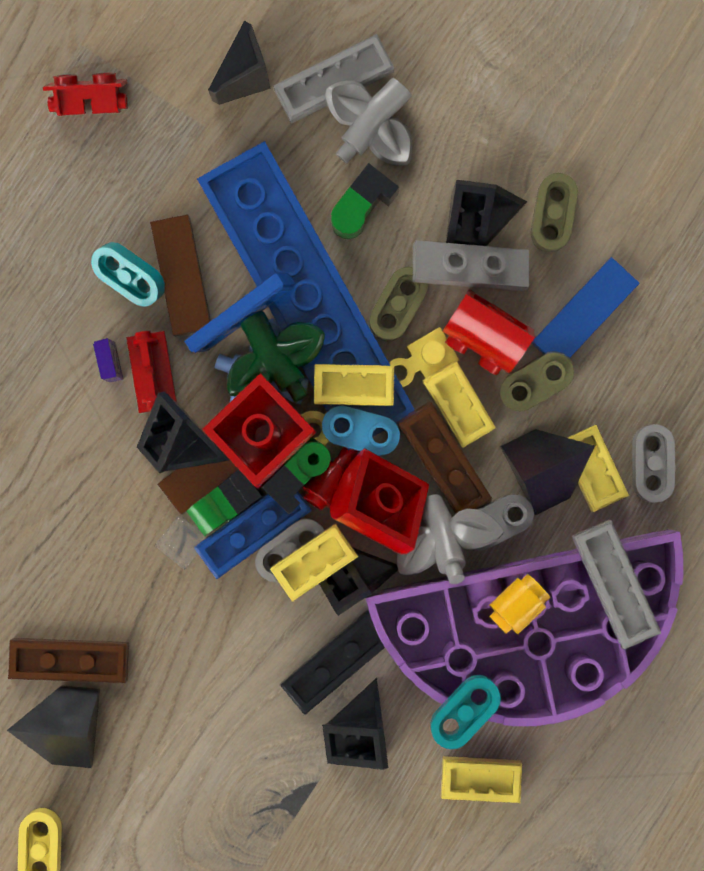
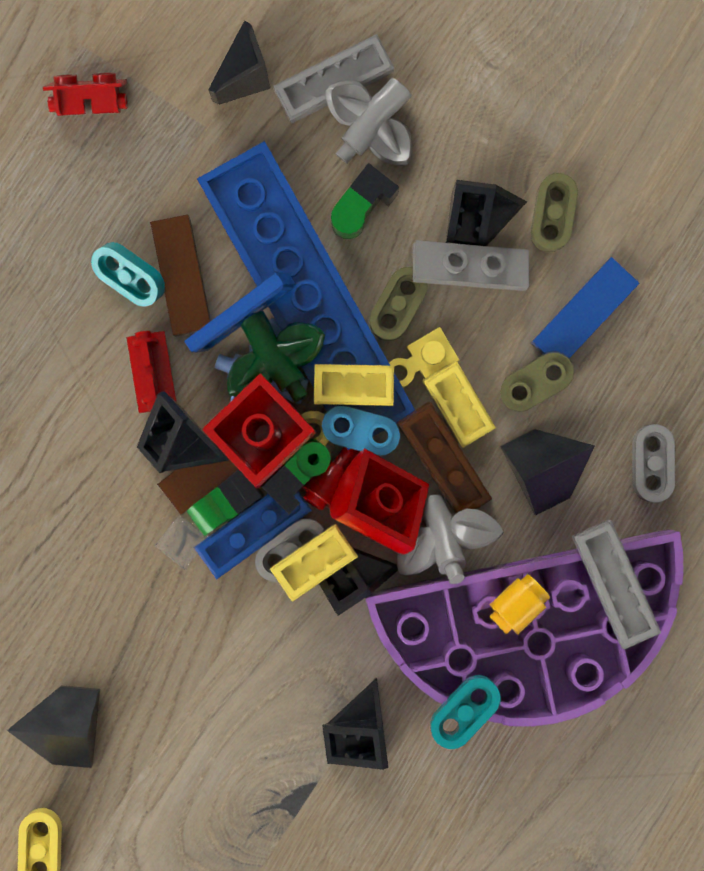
reddish brown tile [8,638,129,683] -> none
dark purple tile [93,338,124,382] -> none
black tile [280,609,385,715] -> none
light yellow plate [441,756,522,803] -> none
red brick [442,289,535,375] -> none
light grey plate [473,494,534,551] -> none
light yellow plate [567,425,629,512] -> none

